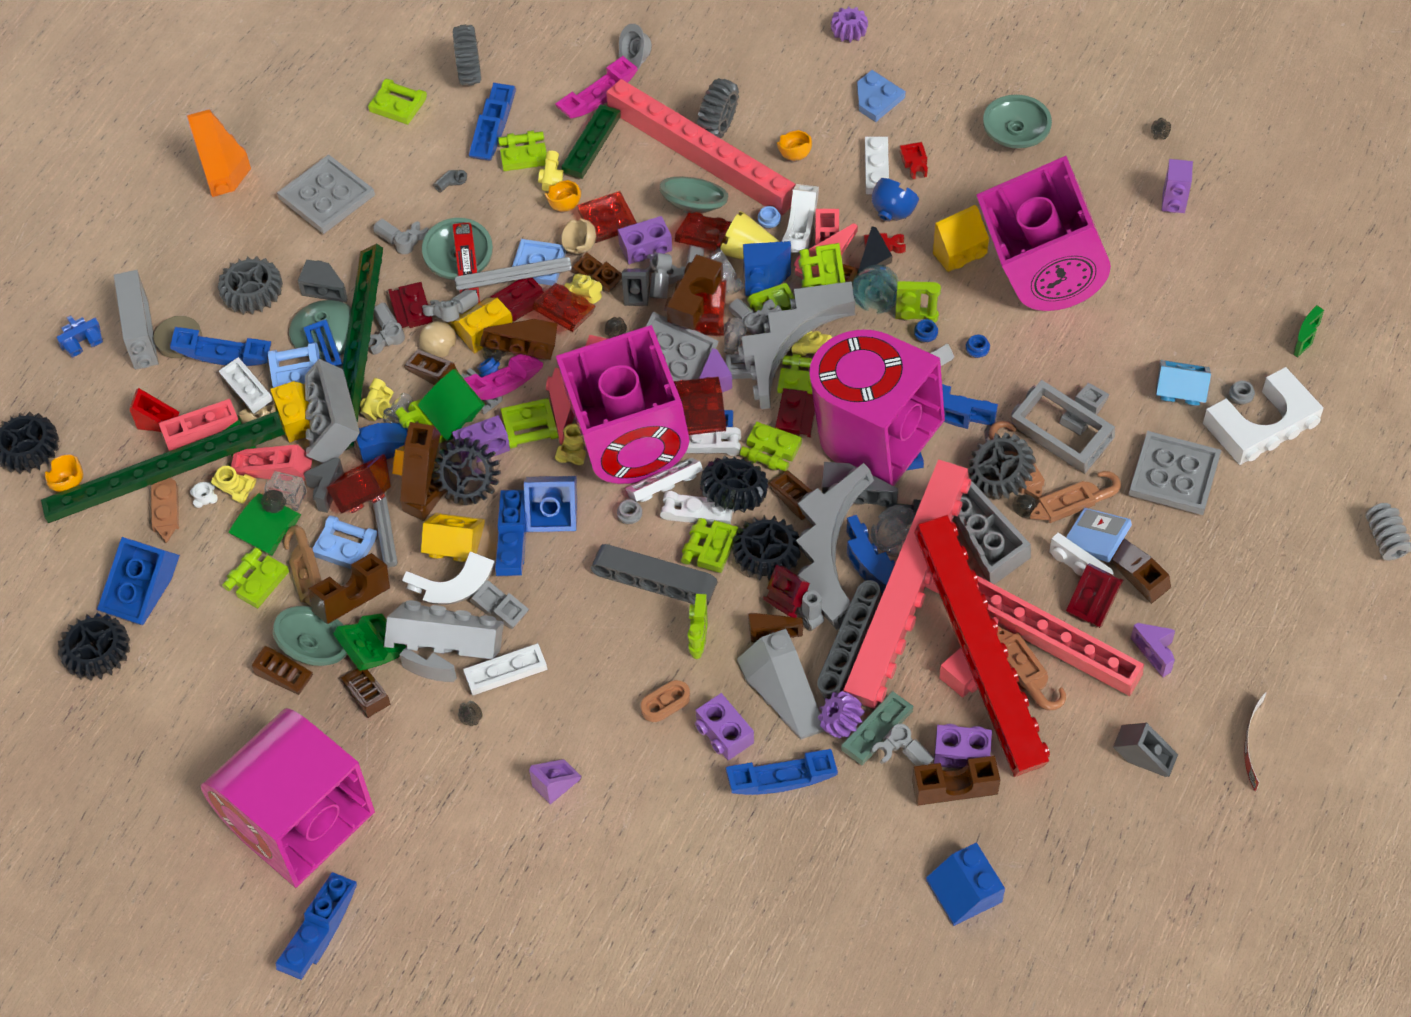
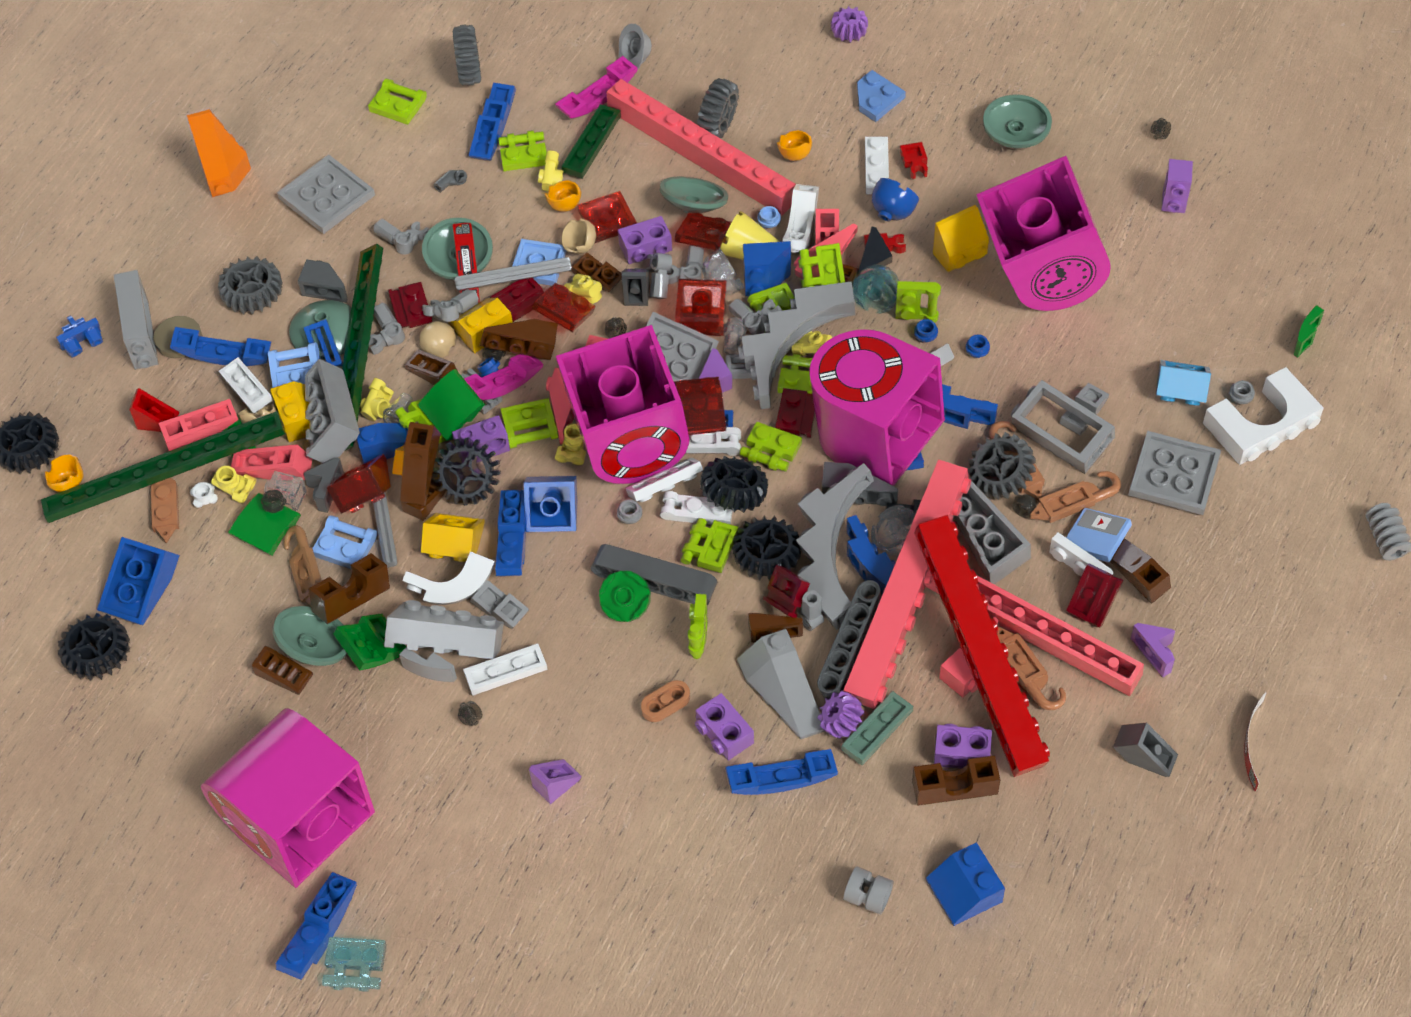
lime plate [222,547,289,609] -> none
reddish brown slope [341,668,391,718] -> none
reddish brown arch [664,254,723,330] -> none
reddish brown slope [768,470,813,520] -> none
light grey bar [870,724,934,766] -> none
none -> clear light blue plate [322,937,387,992]
none -> green tile [599,571,651,622]
none -> light grey wheel [843,866,894,915]

